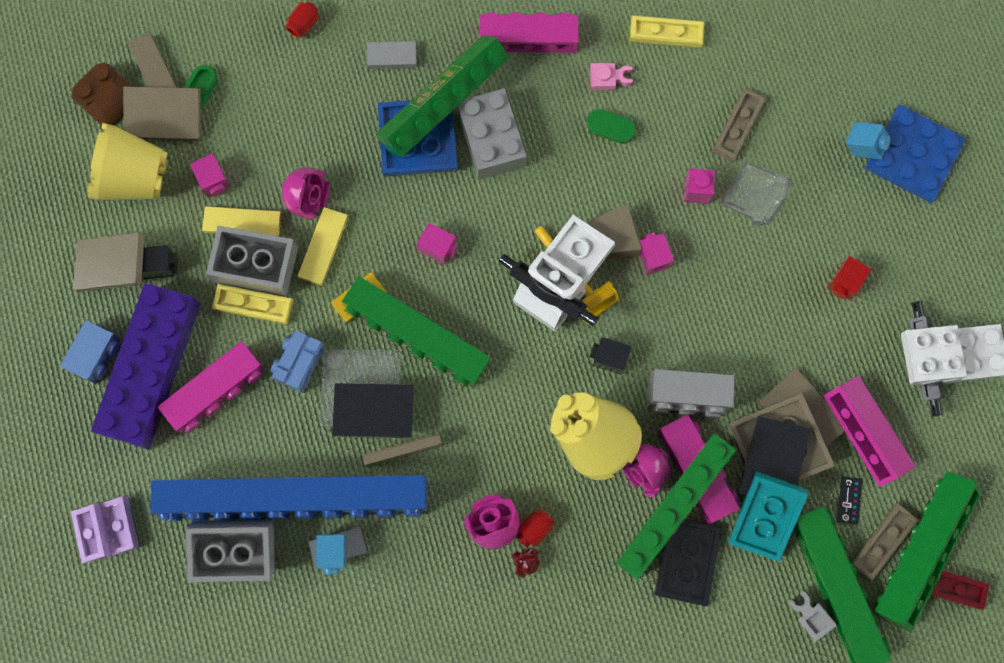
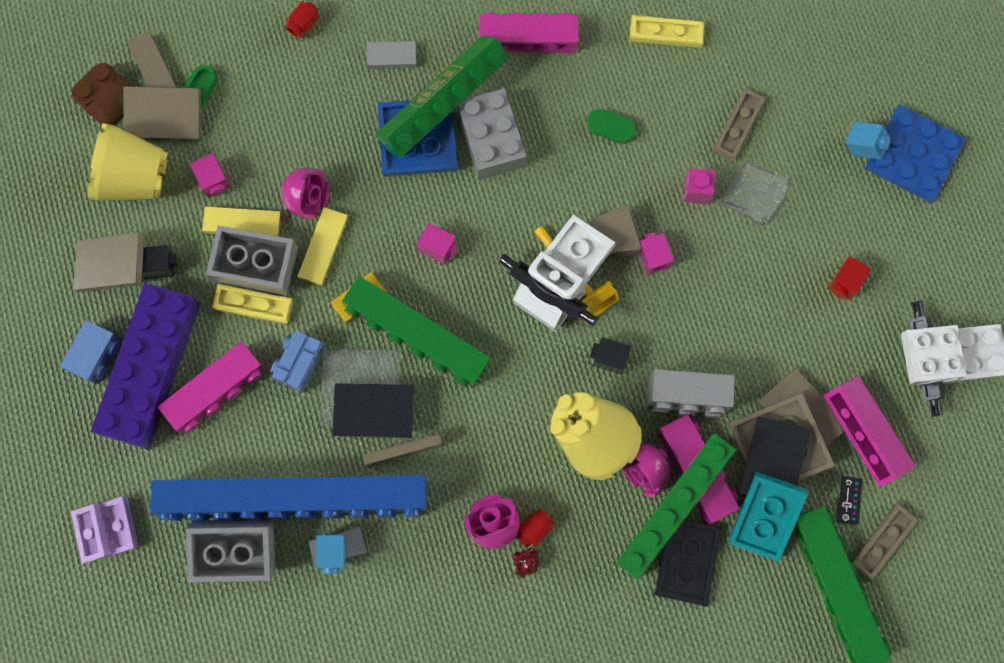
bright pink plate [590,63,633,90] -> none
light grey plate [789,591,837,642] -> none
green brick [875,471,983,633] -> none
dark red plate [930,571,989,610] -> none

